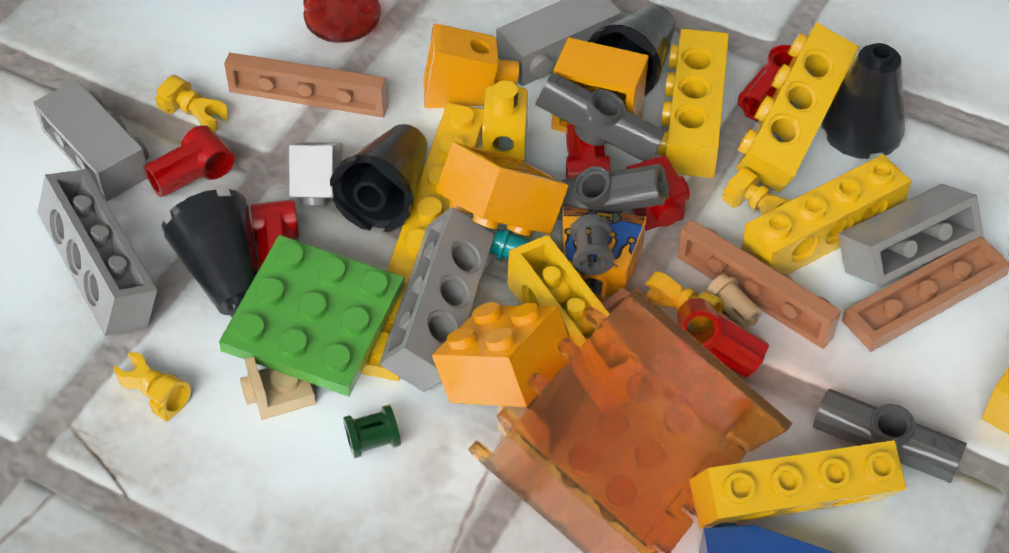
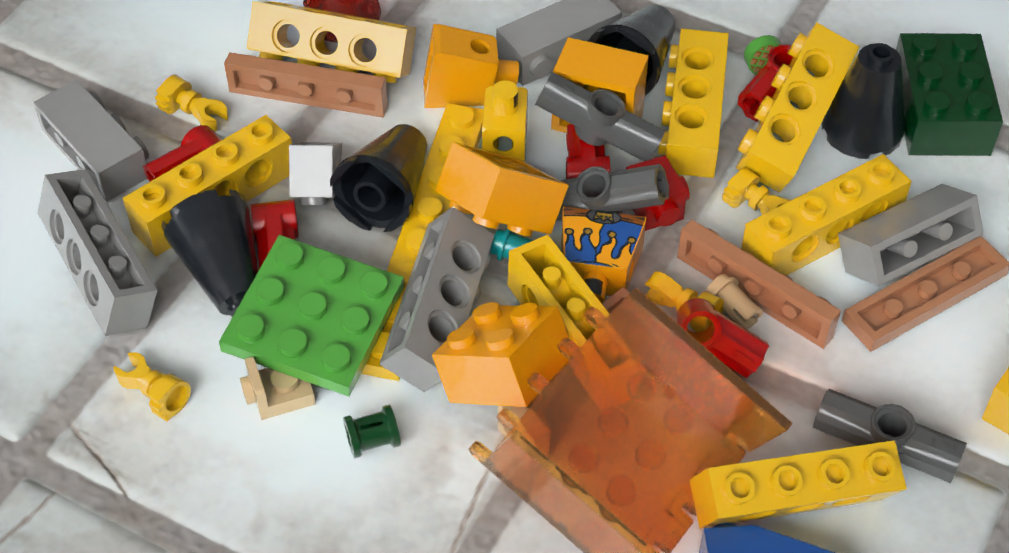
dark grey bush [570,214,614,275] -> none
none -> yellow brick [123,115,292,257]
none -> yellow brick [247,0,417,83]
none -> bright green tile [744,35,782,75]
none -> dark green brick [896,33,1003,156]

